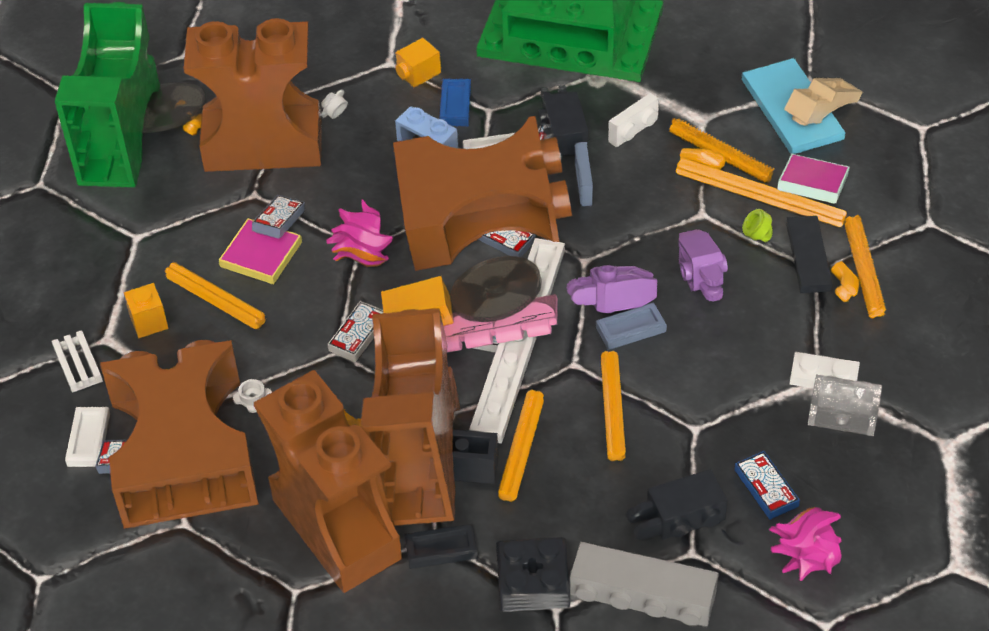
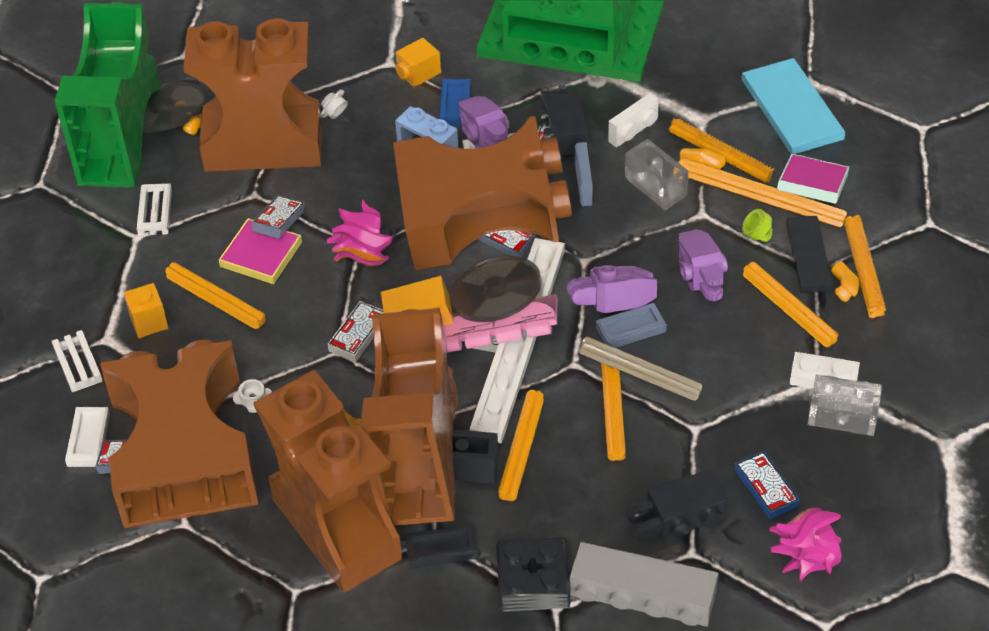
tan slope [784,78,863,126] -> none
none -> white tile [137,183,172,236]
none -> medium lavender hinge [459,96,509,148]
none -> axle [579,336,703,401]
none -> clear brick [625,139,689,210]
none -> light orange axle [743,262,838,348]

